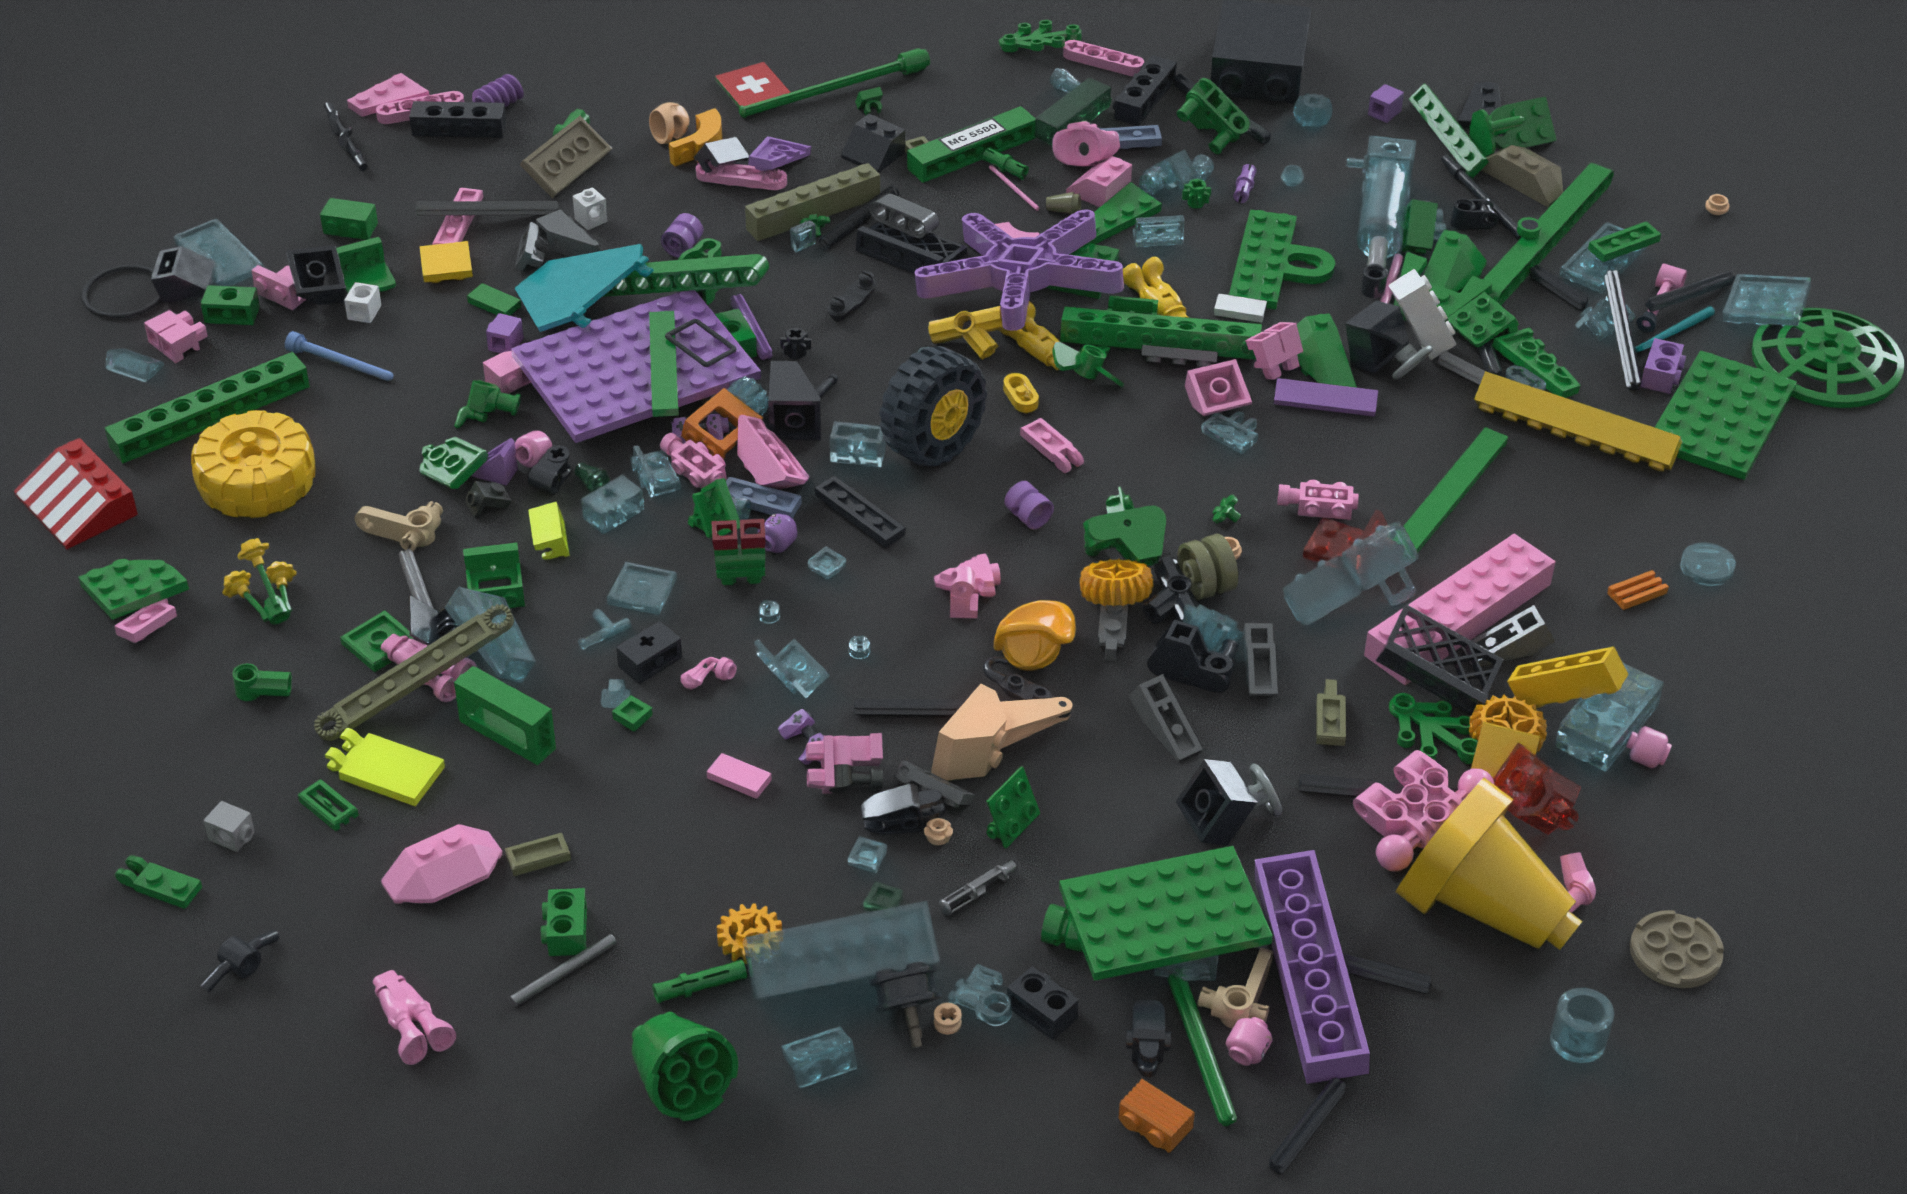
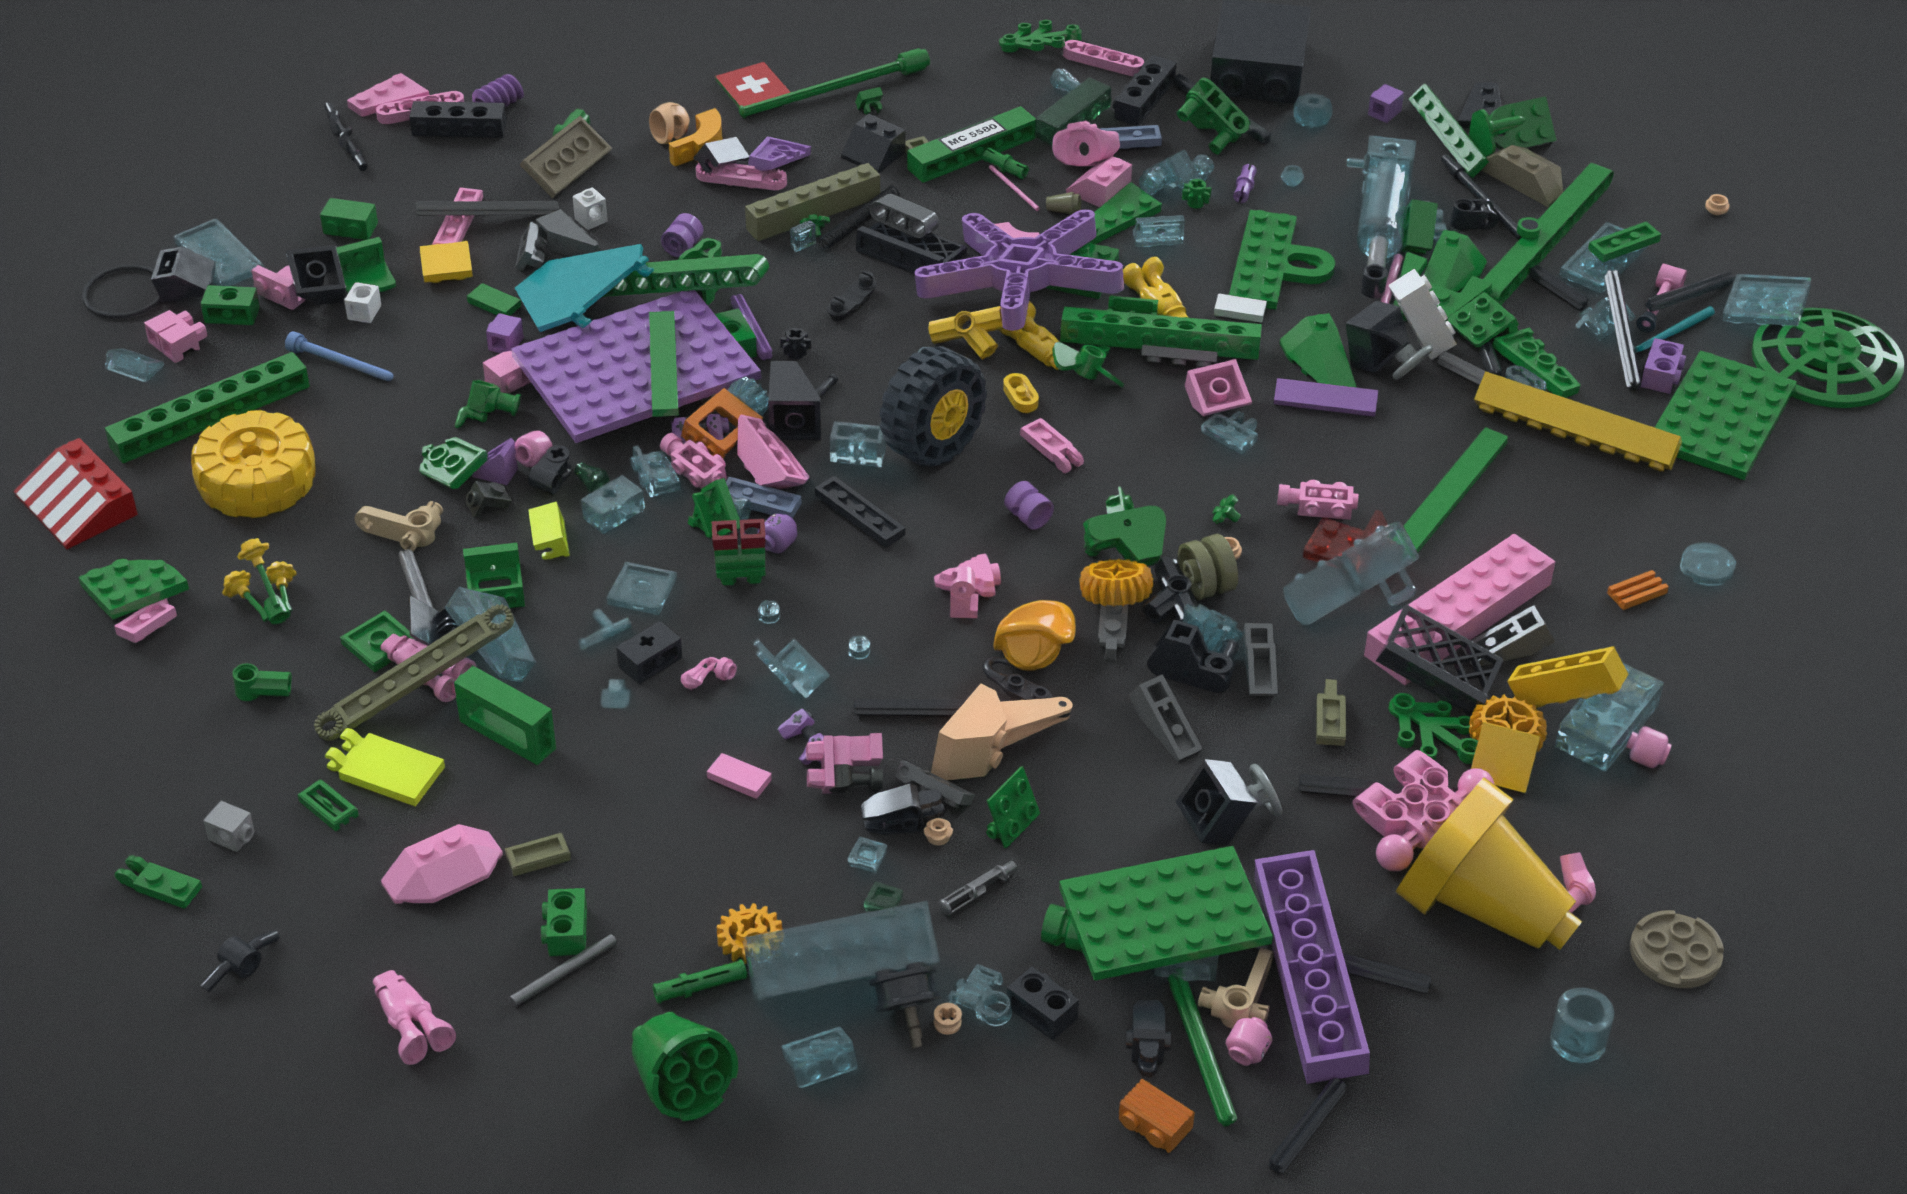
green plate [612,695,653,731] -> none
black piece [665,319,737,367] -> none
clear light blue plate [808,546,846,580] -> none
bright pink hips [1245,322,1303,379] -> none
clear red plate [1493,742,1581,835] -> none

